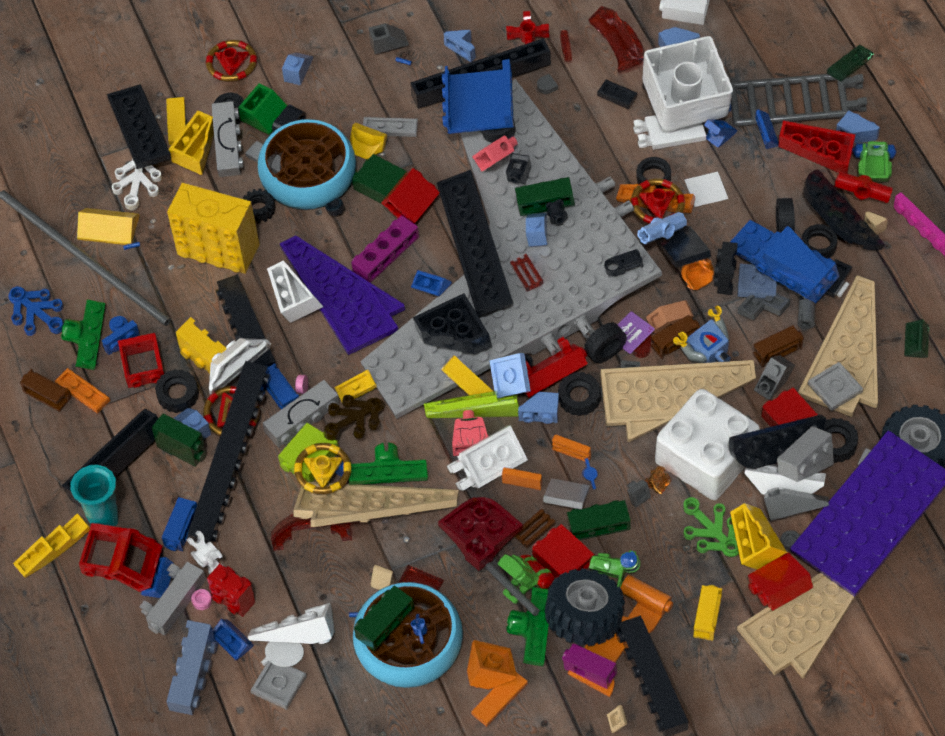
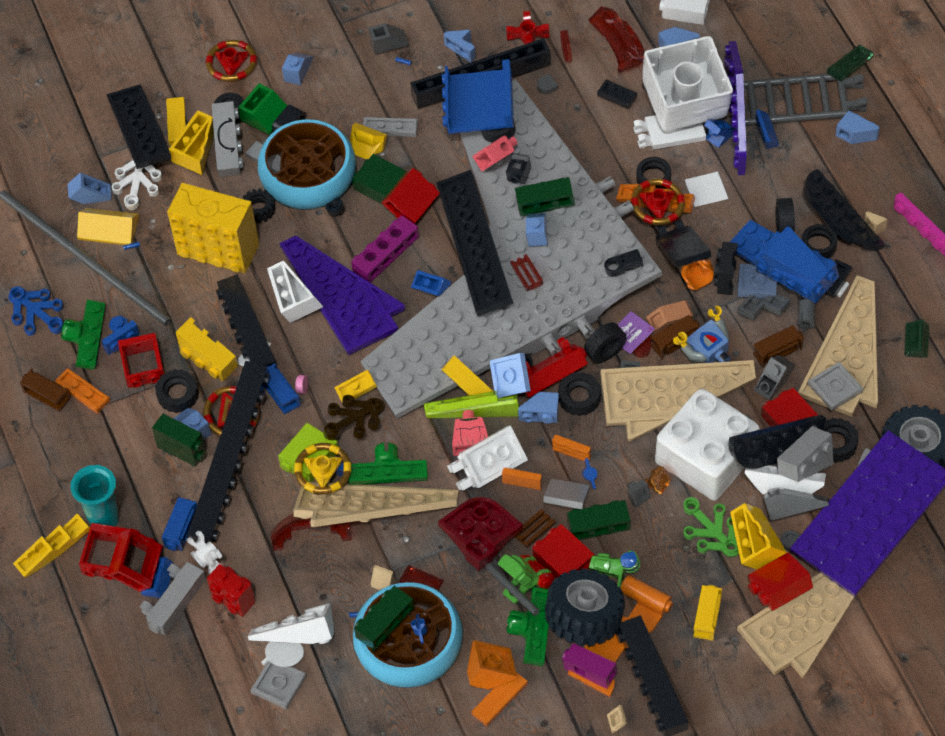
black brick [61,408,159,508] -> none
sand blue wedge [166,620,218,715] -> none
bright pink tile [191,589,212,610] -> none
white wedge [209,338,270,395] -> none
blue slope [213,619,254,660] -> none
light grey brick [263,380,340,448] -> none
black brick [413,293,492,355] -> none
black brick [546,199,568,224] -> none
light blue piece [637,212,687,244] -> none
red wedge [779,120,856,174] -> none
red piece [834,171,893,203] -> none
bright green piece [853,141,896,182] -> none
none -> medium blue slope [68,173,111,204]
none -> dark purple wing [724,41,747,175]

